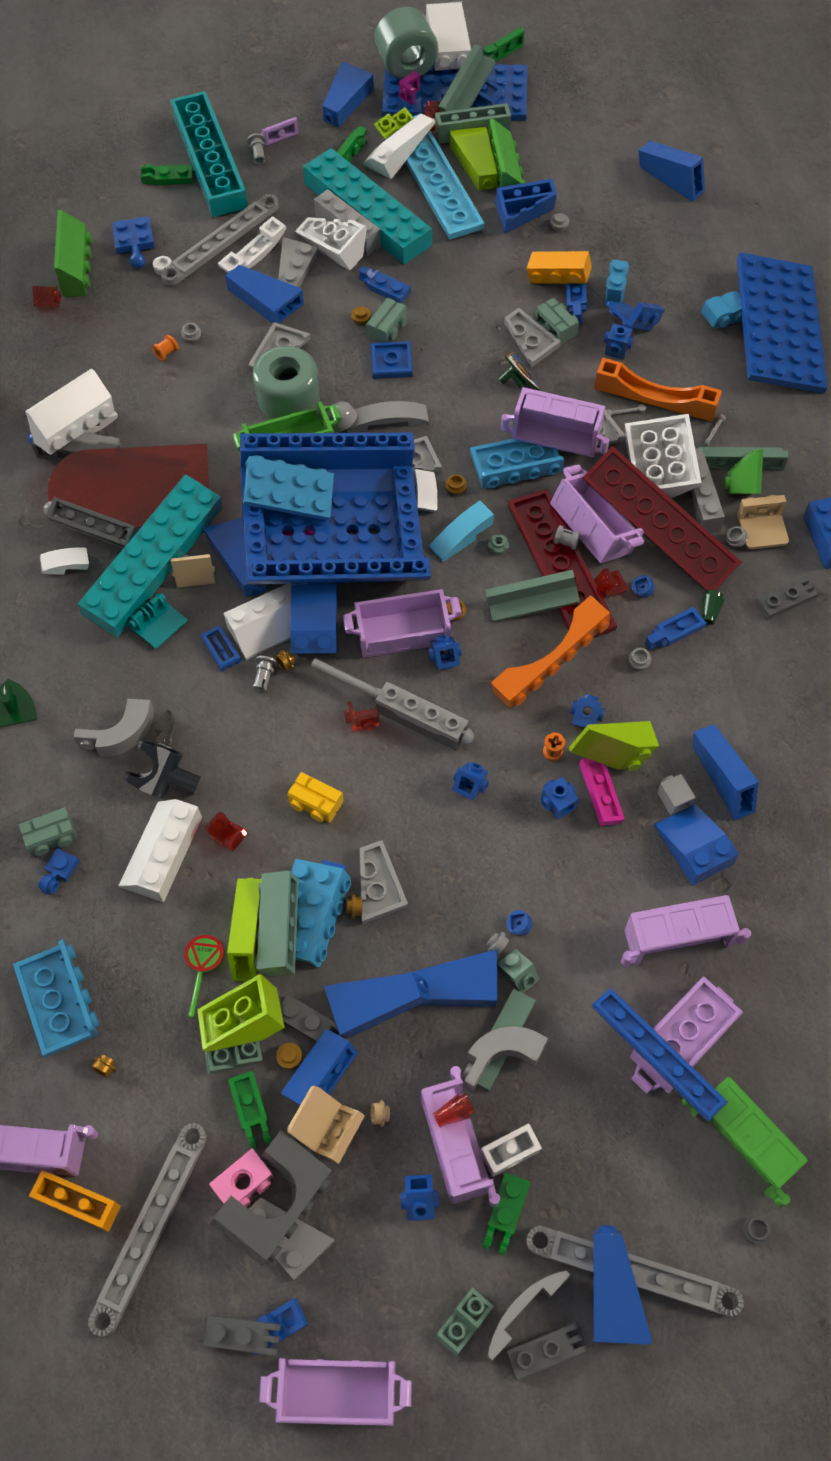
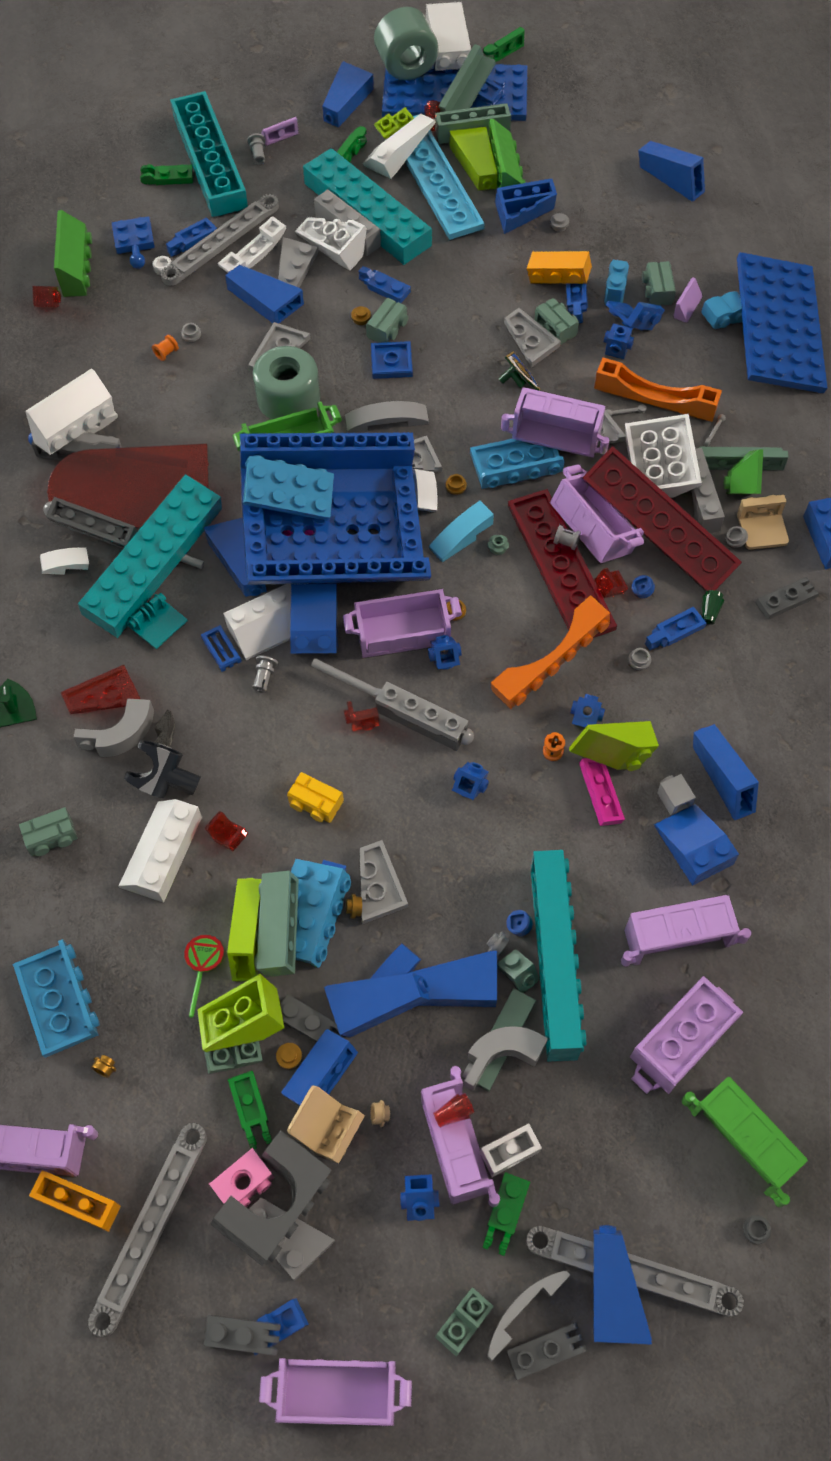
blue plate [38,848,80,894] -> none
tan piece [171,554,215,588] -> none
pearl gold plate [275,650,295,671] -> none
light grey hair [326,401,357,433] -> none
magenta bracket [399,71,420,105] -> none
sand green panel [485,570,580,622] -> none
blue brick [541,777,579,820] -> none
blue tile [592,987,728,1122] -> none
none -> clear red wing [60,665,141,714]
none -> blue hinge [166,217,217,257]
none -> blue slope [370,944,422,979]
none -> teal brick [530,850,587,1062]
none -> sand green brick [642,261,676,305]
none -> lavender slope [674,278,702,322]

